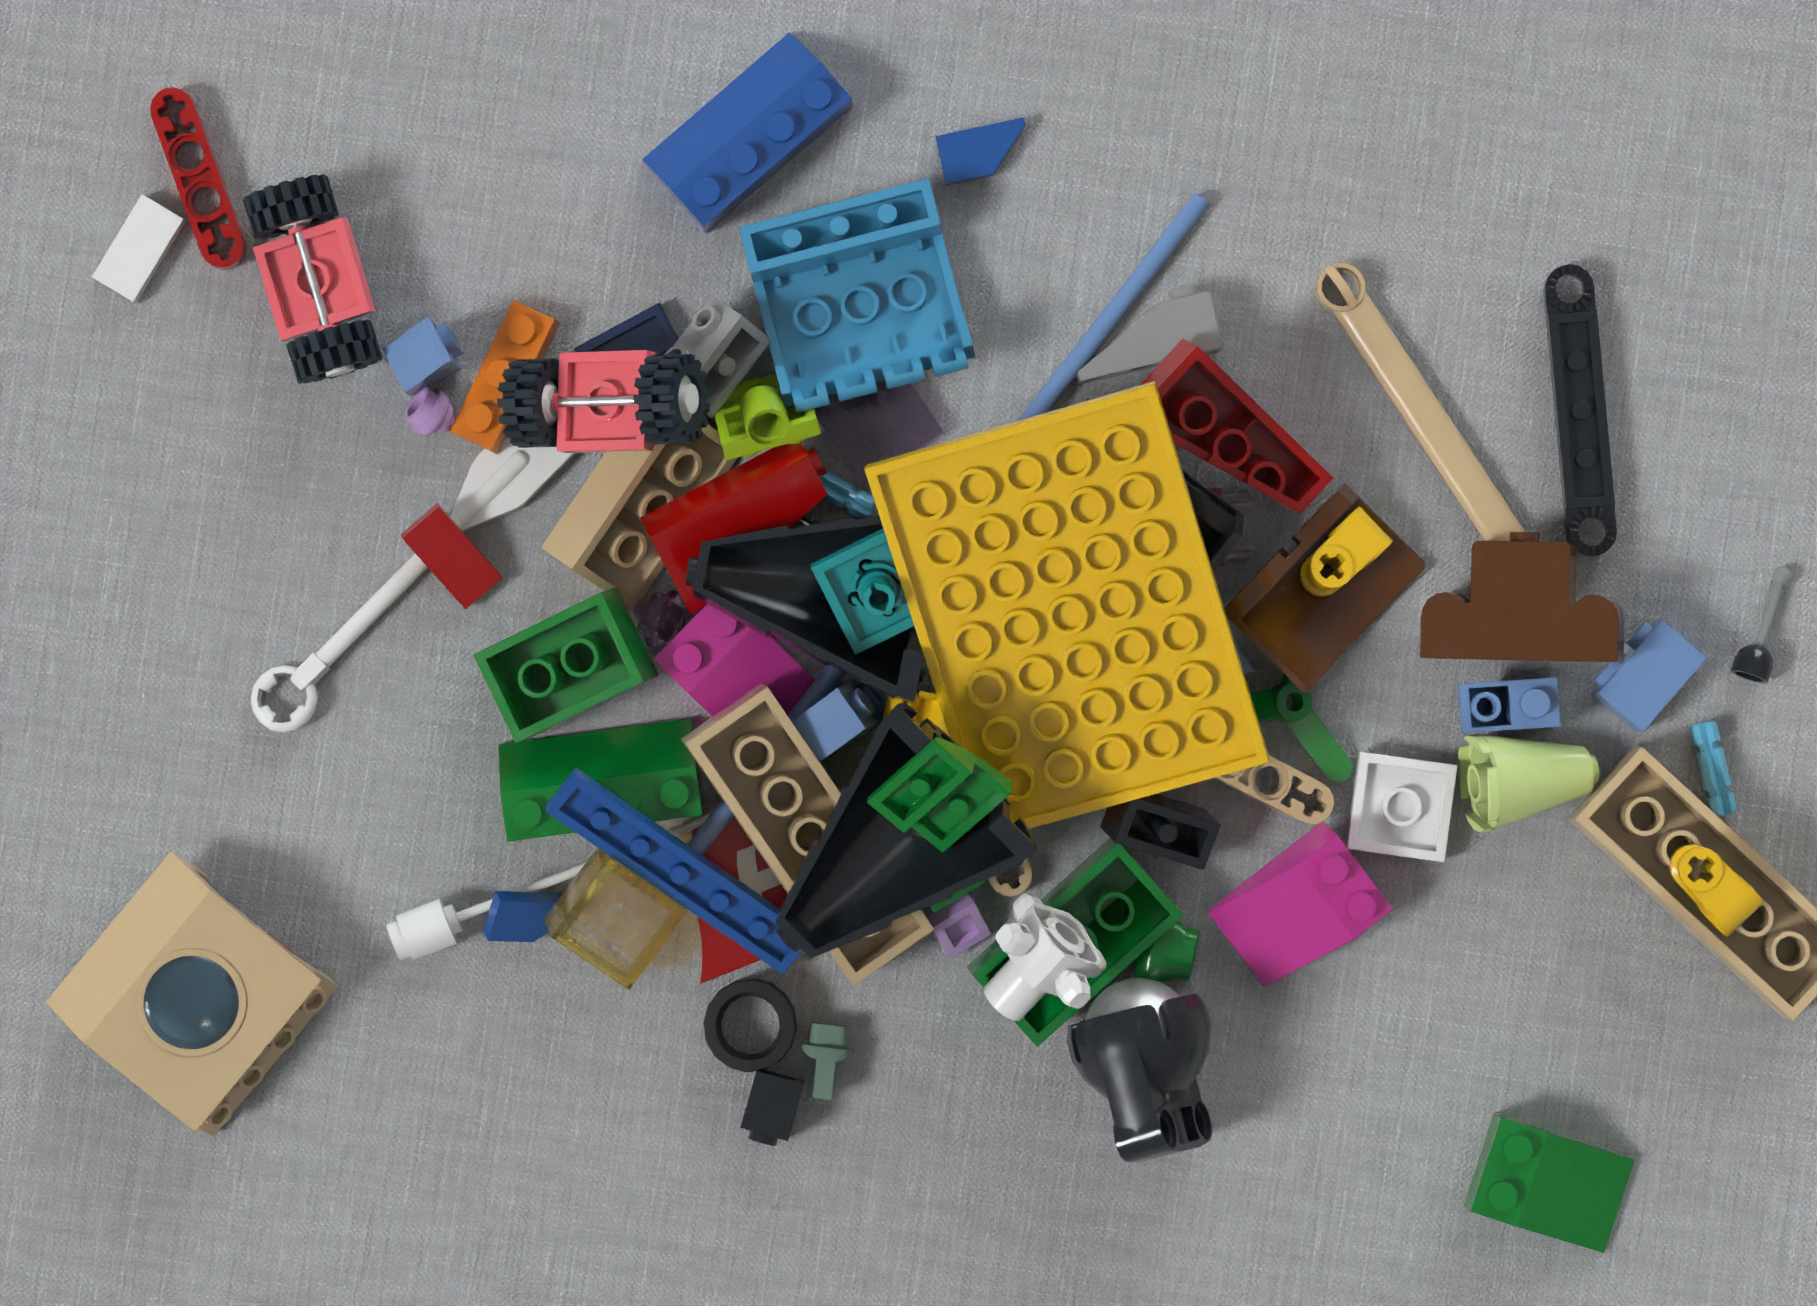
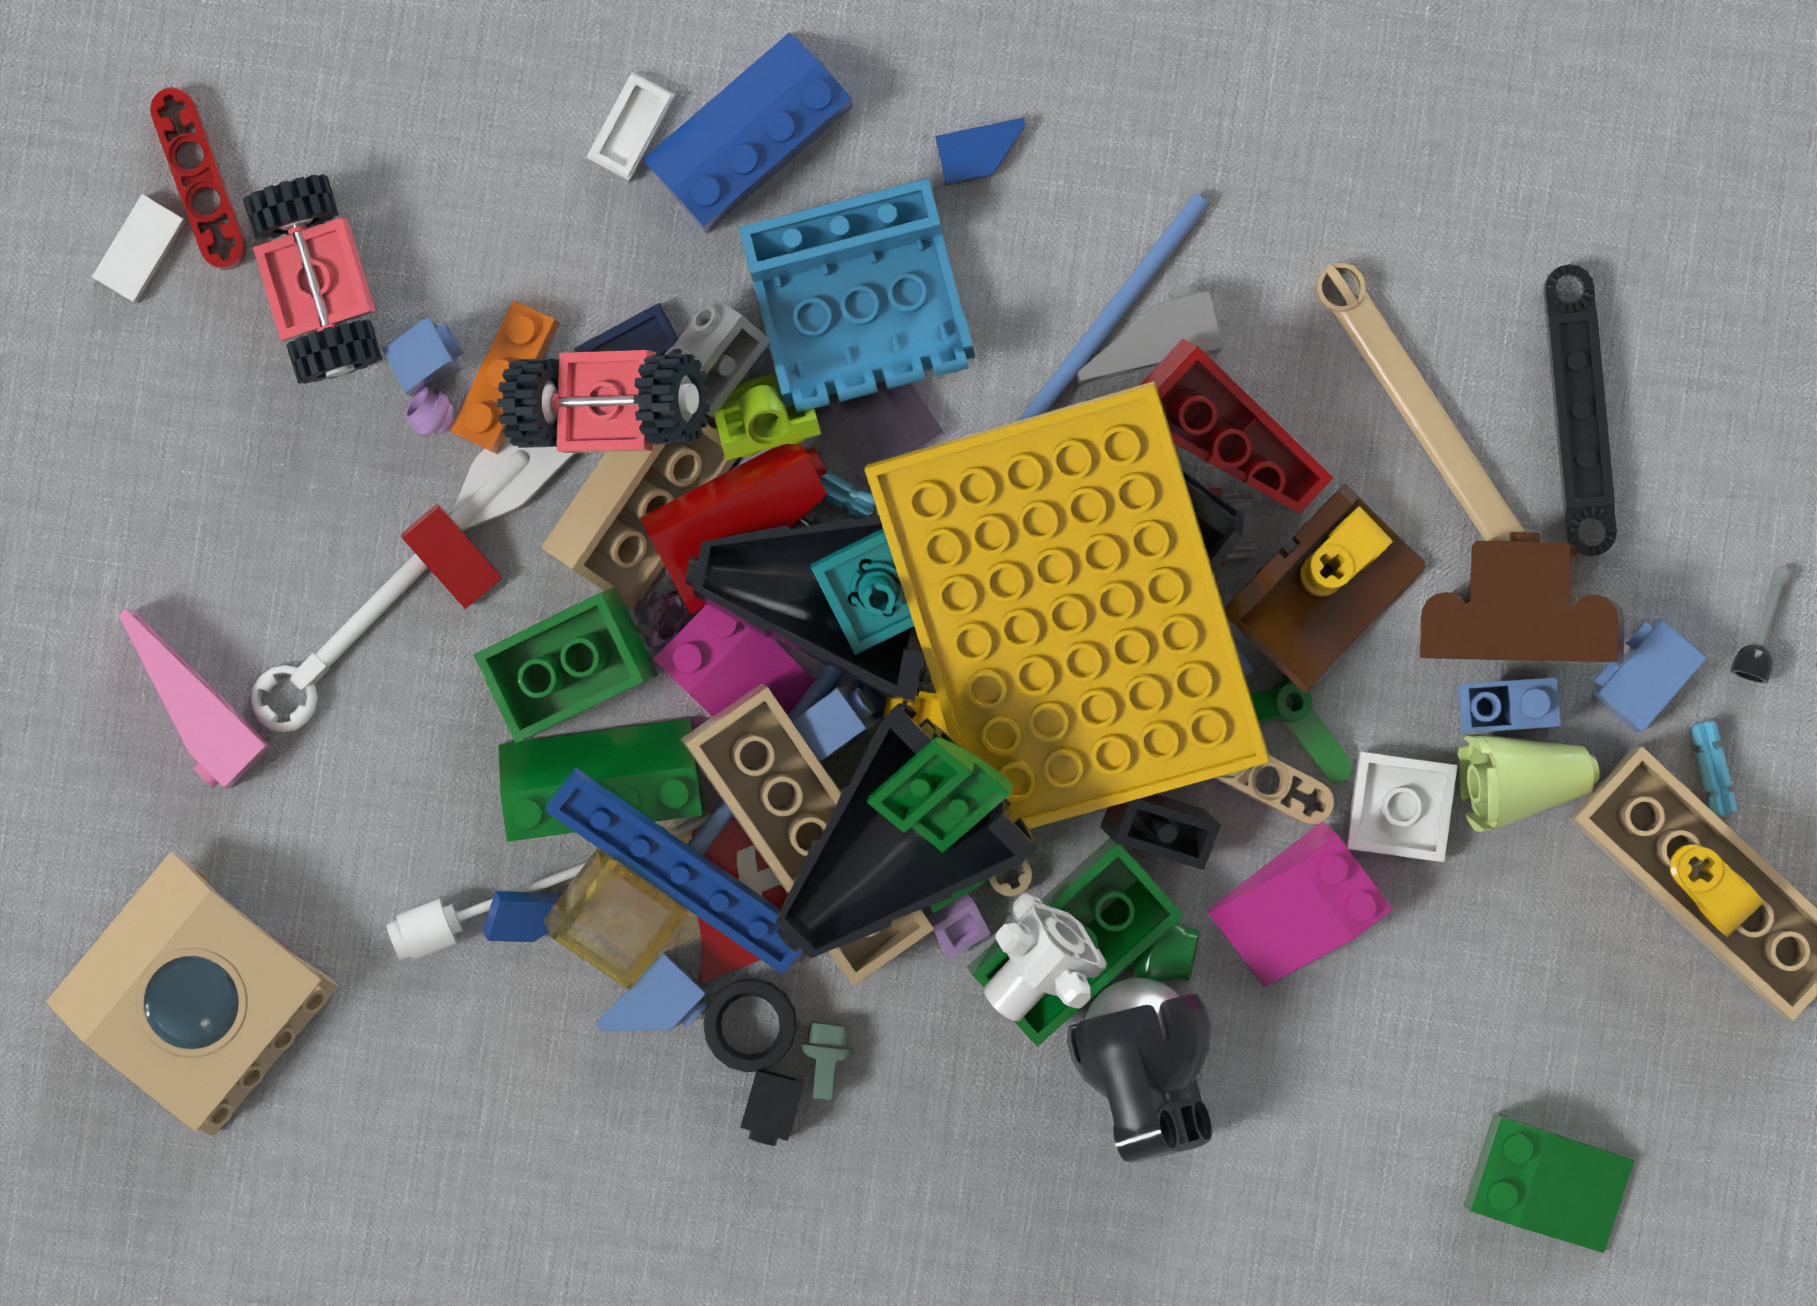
none -> bright pink slope [118,609,272,788]
none -> white tile [586,72,676,182]
none -> medium blue slope [595,951,708,1031]

